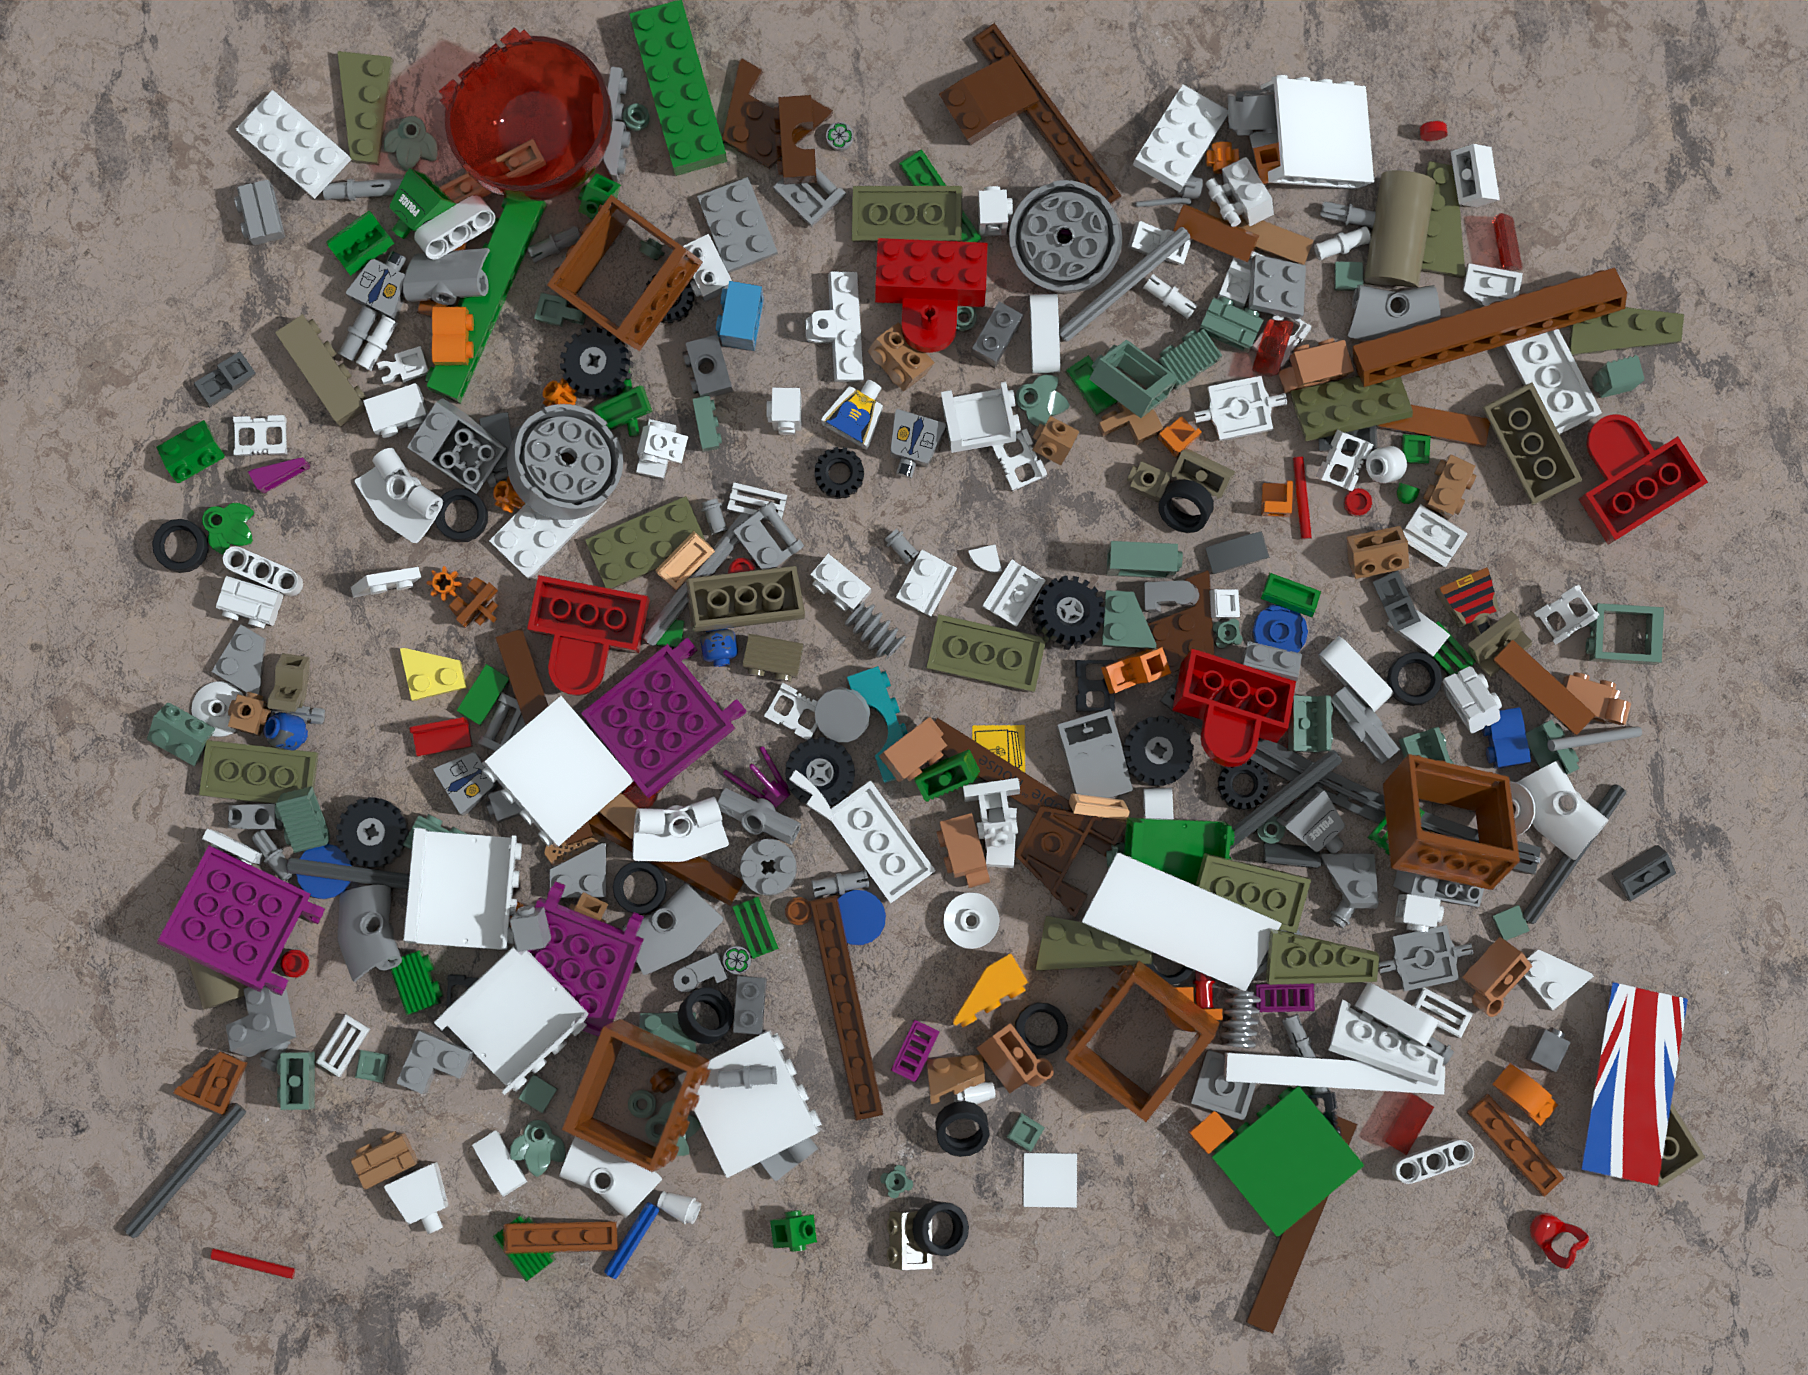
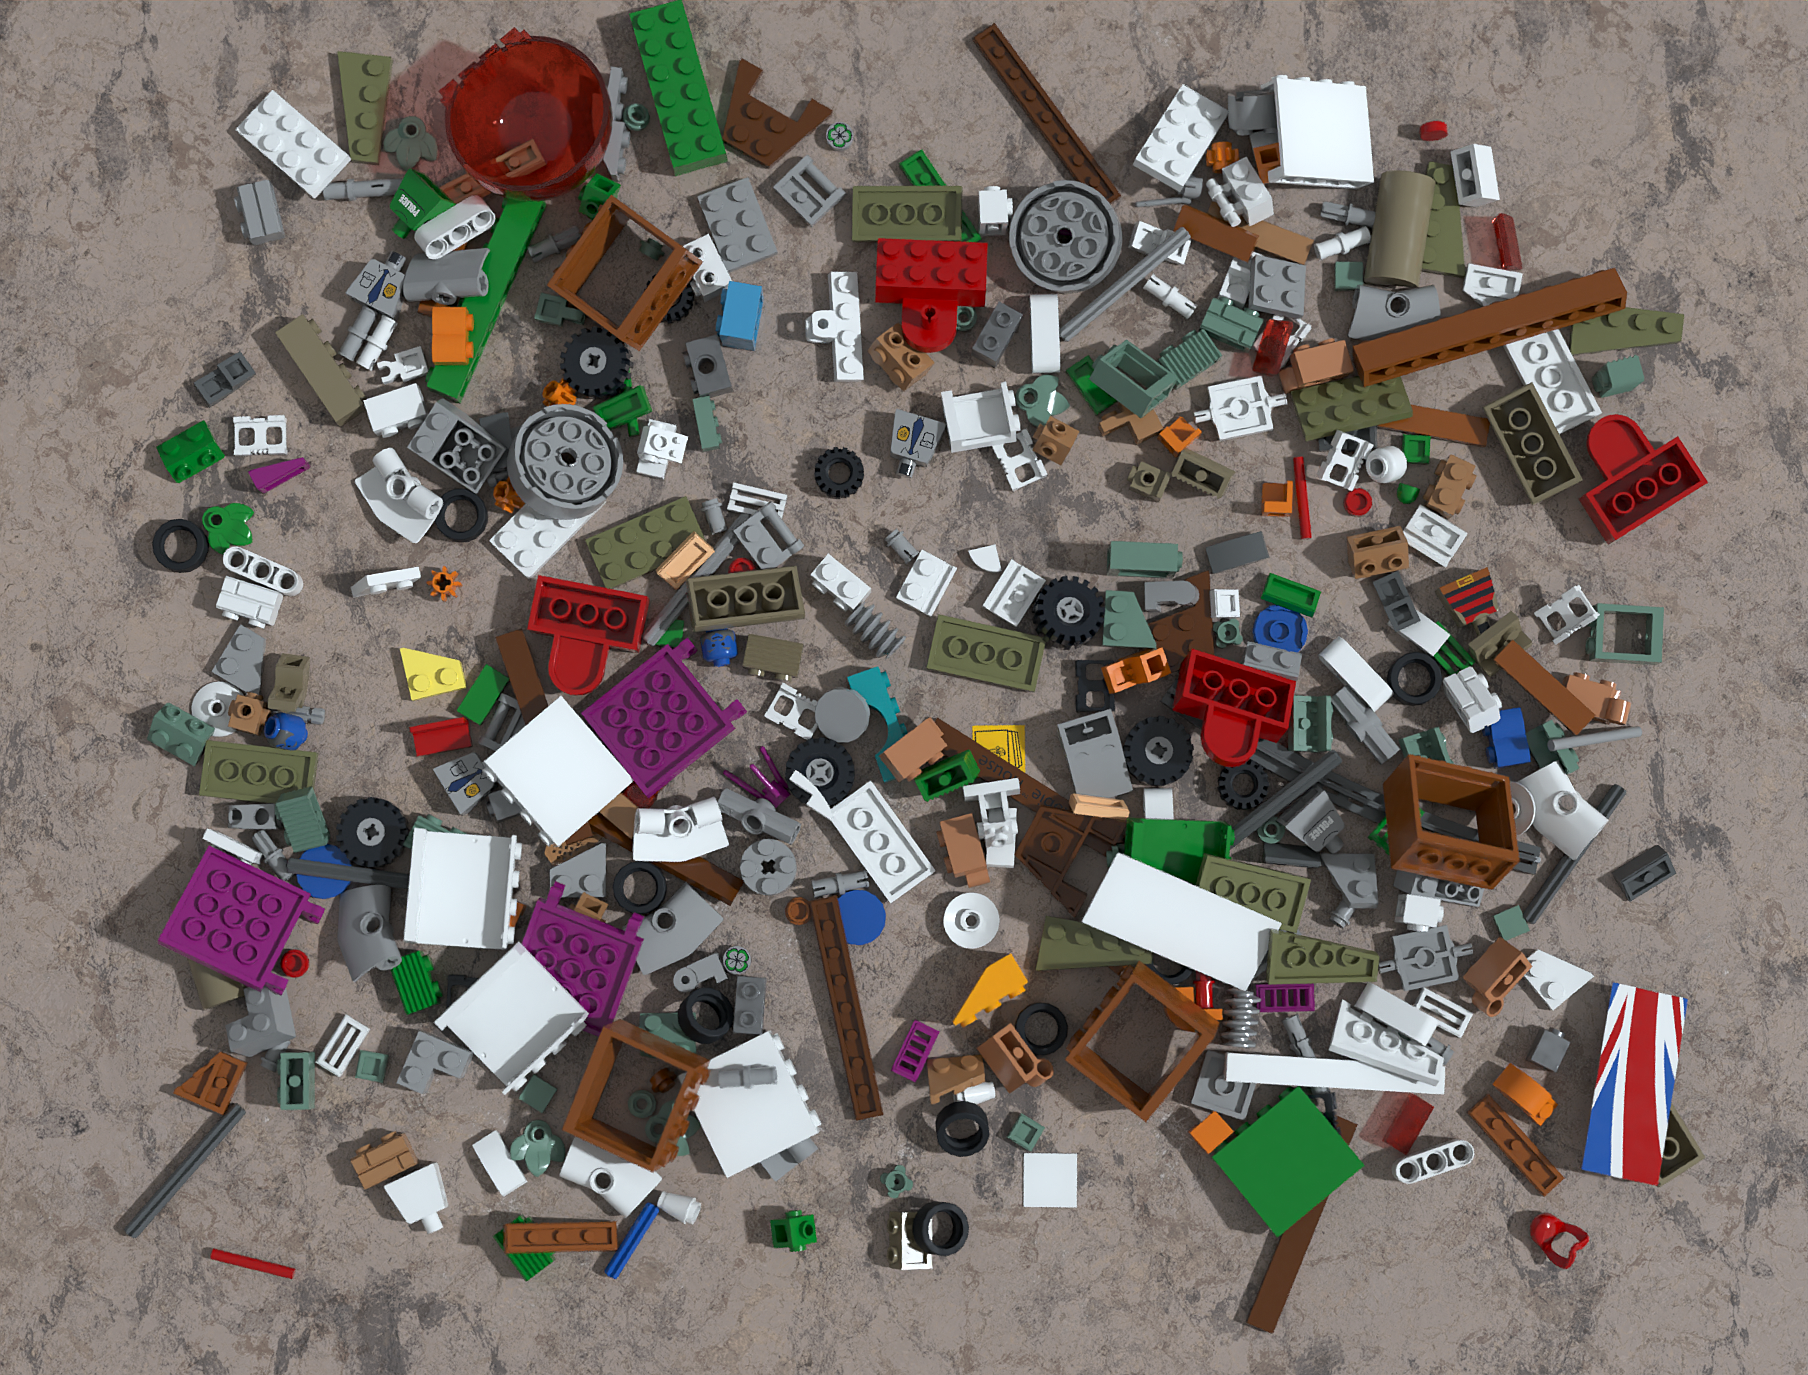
green bracket [326,211,395,276] -> none
dark orange hips [449,577,499,628] -> none
light grey brick [510,905,551,952] -> none
green tile [733,897,779,959] -> none
white brick [767,388,802,435] -> none
reddish brown arch [774,95,817,185] -> none
torso [821,379,883,451] -> none
reddish brown slope [939,55,1040,145] -> none
black tyre [1158,479,1214,533] -> none

